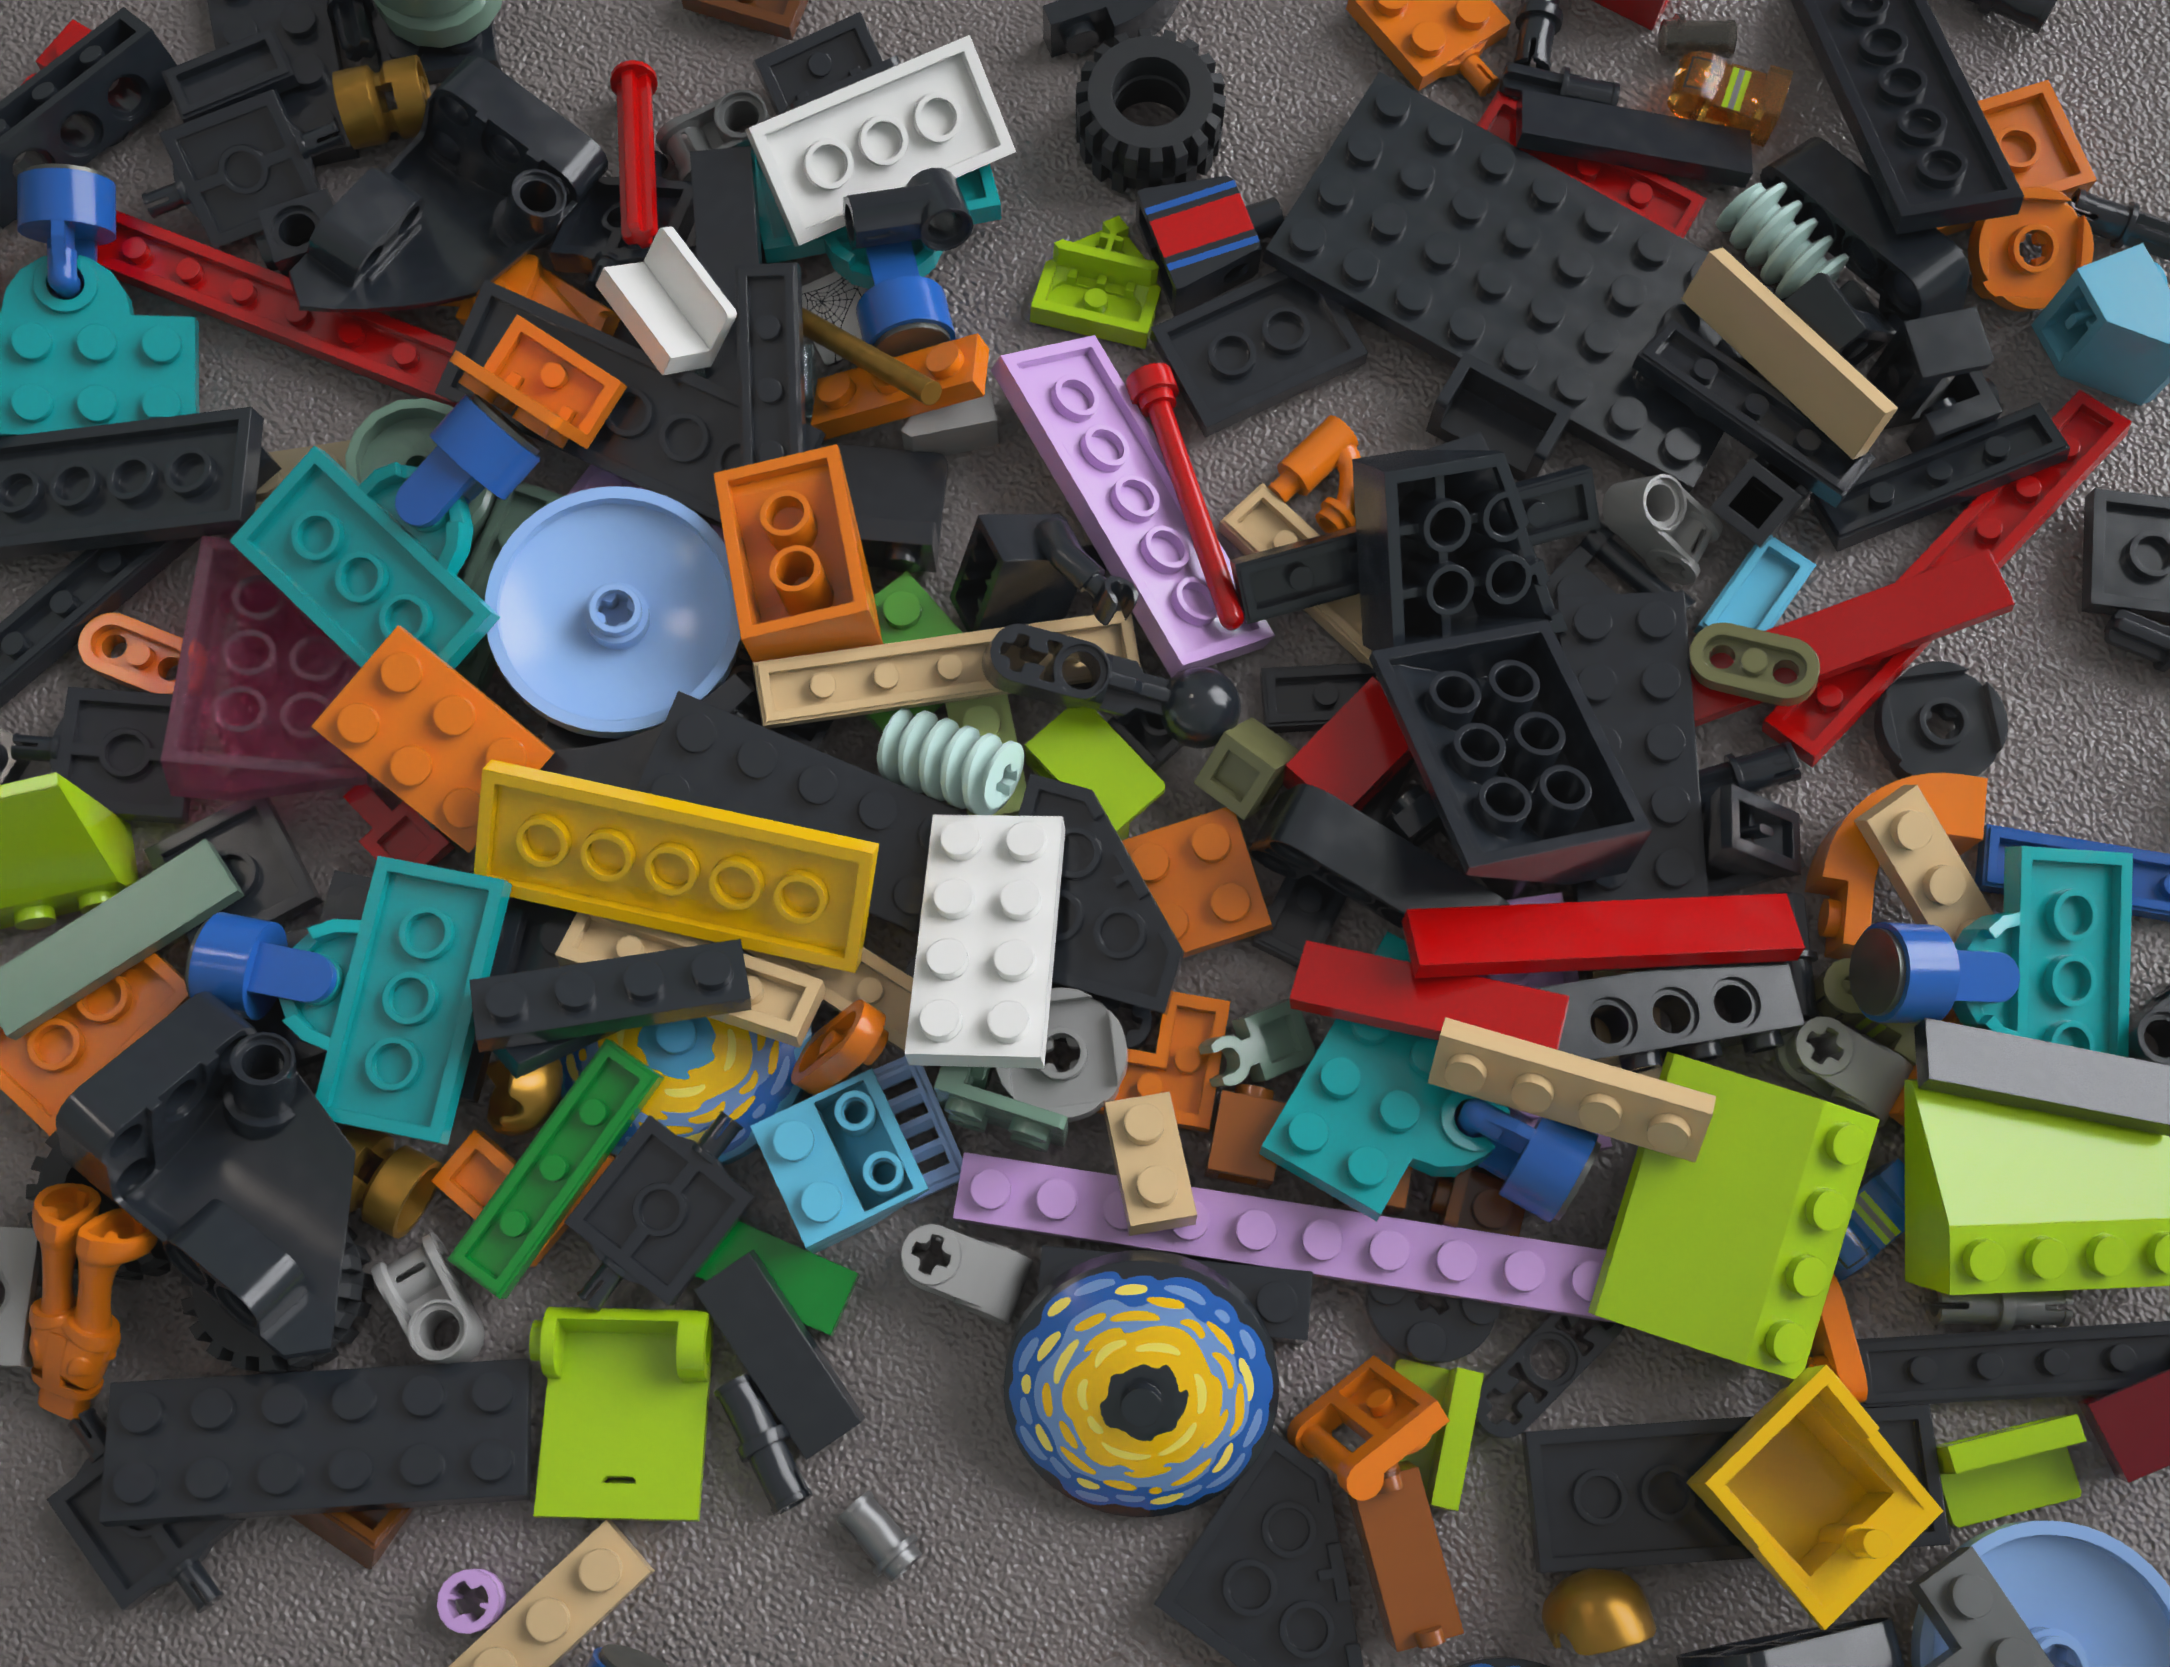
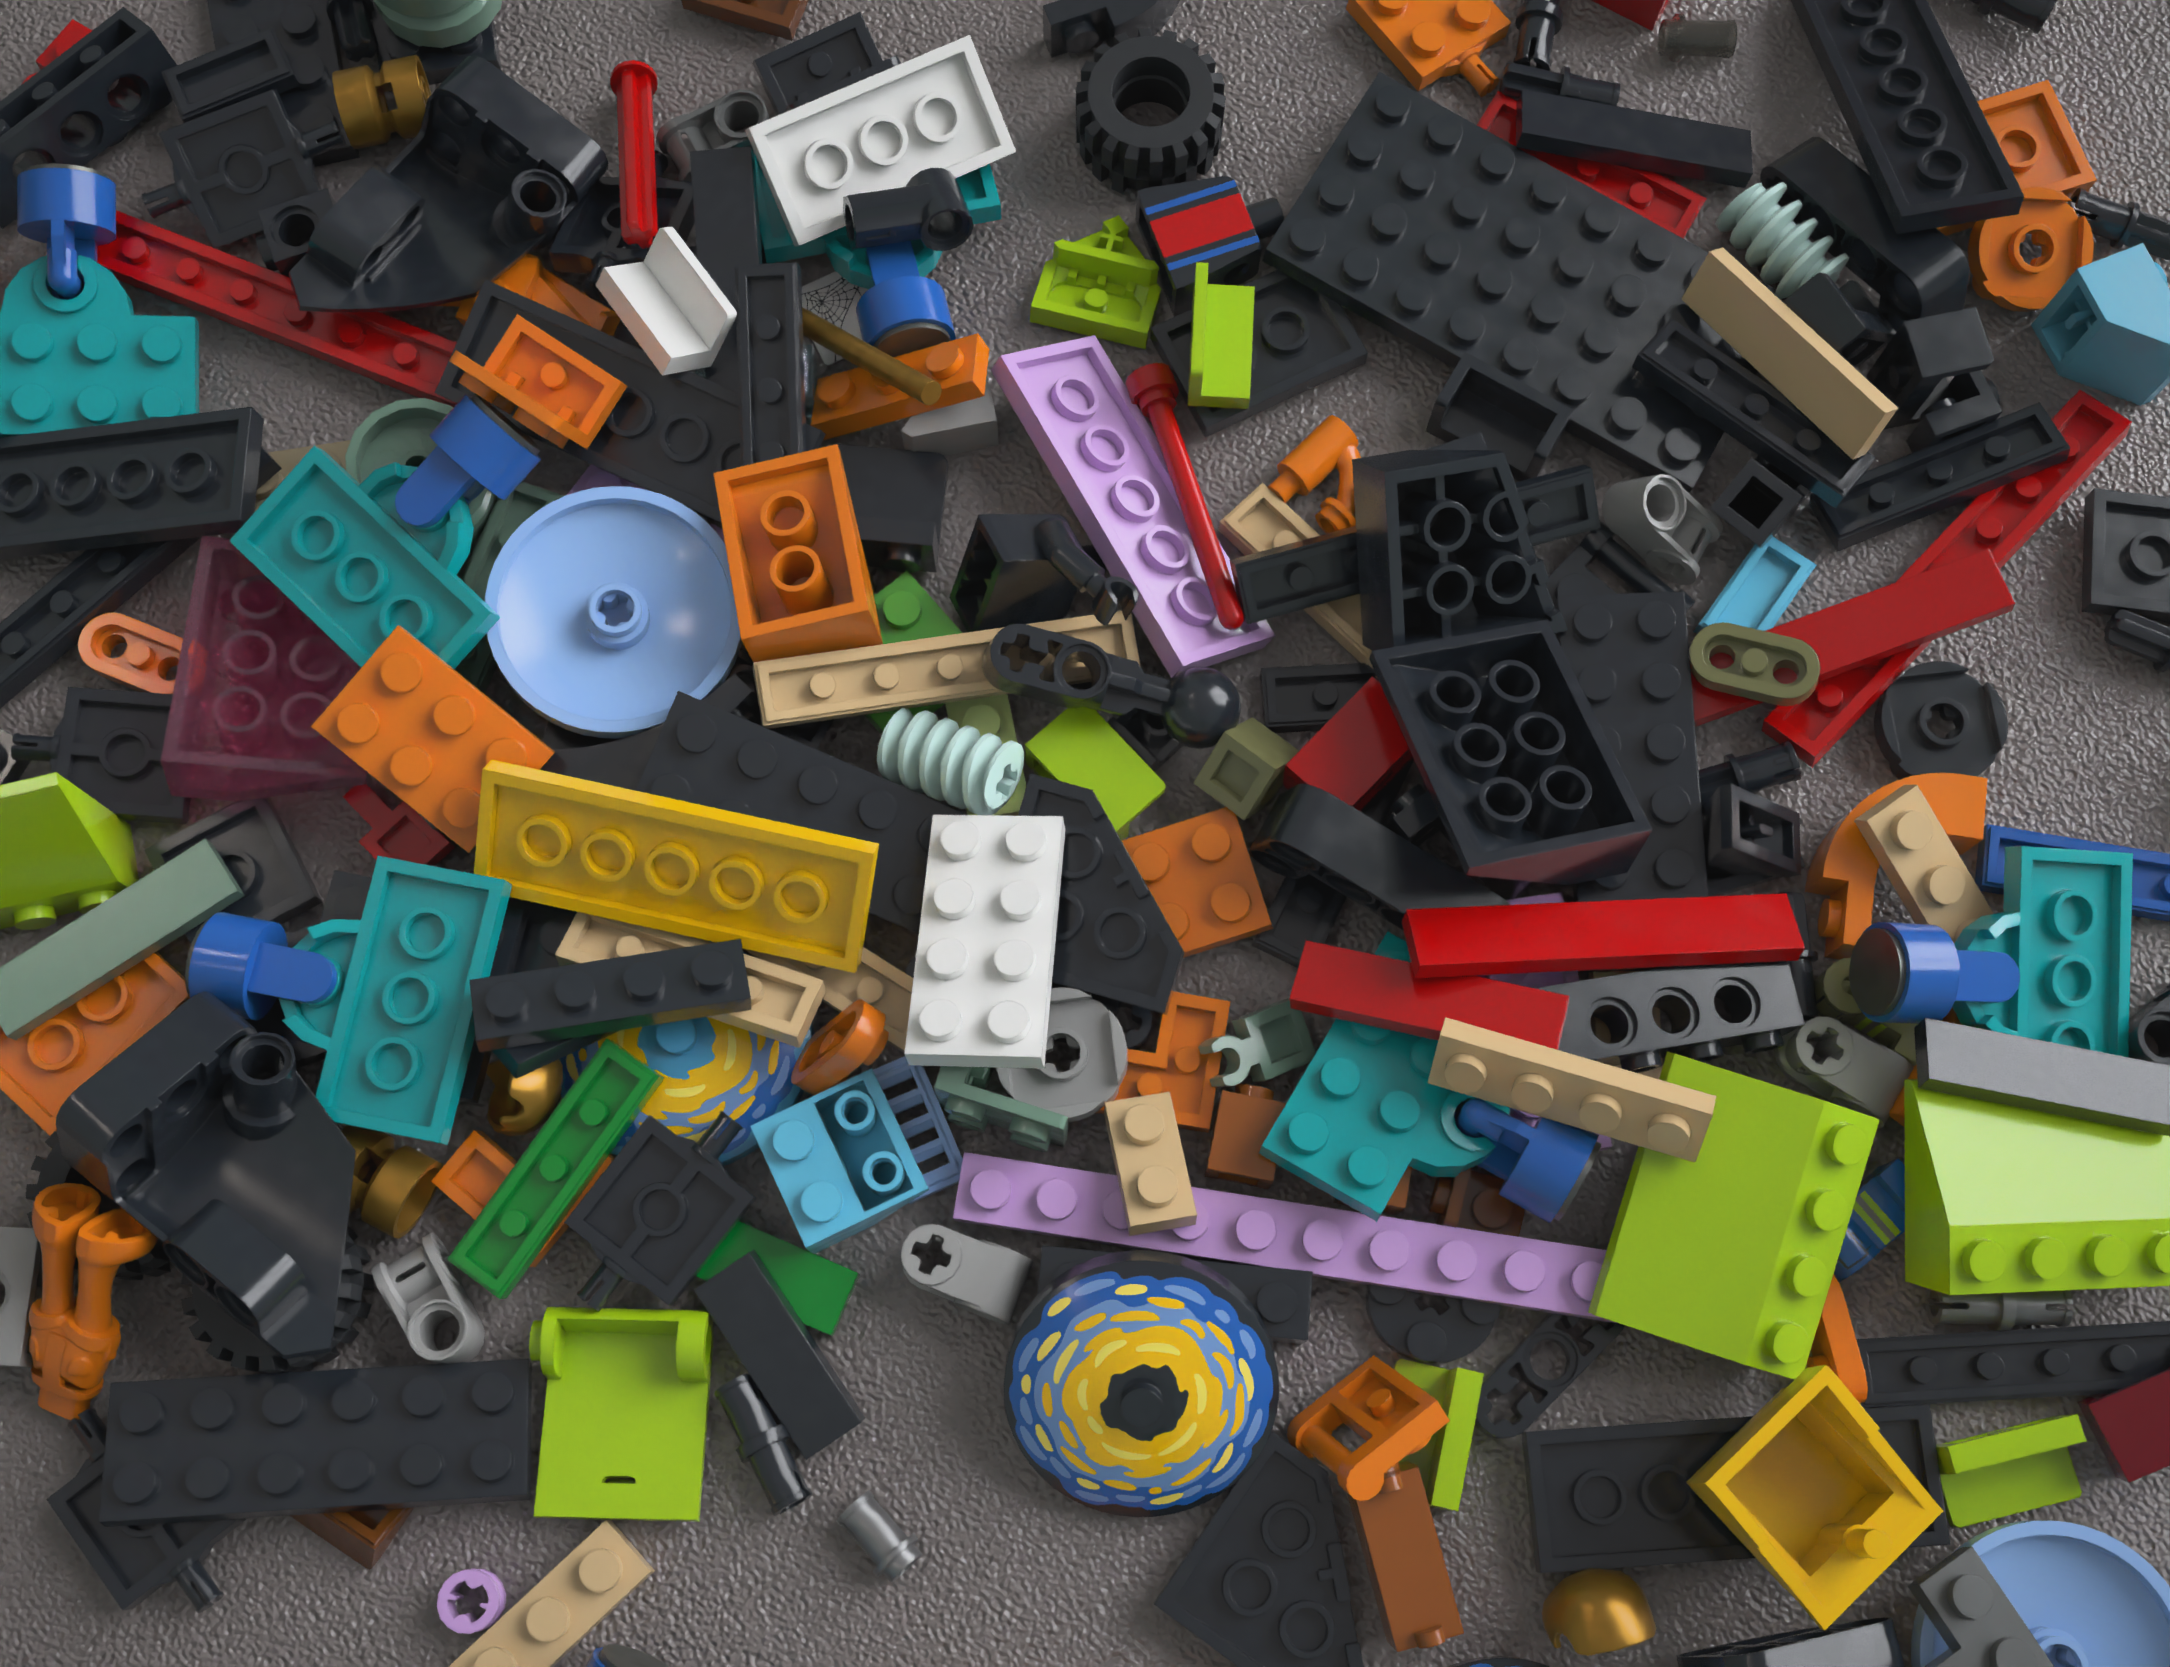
clear orange leg [1667,51,1794,148] -> none
none -> lime panel [1187,262,1255,409]

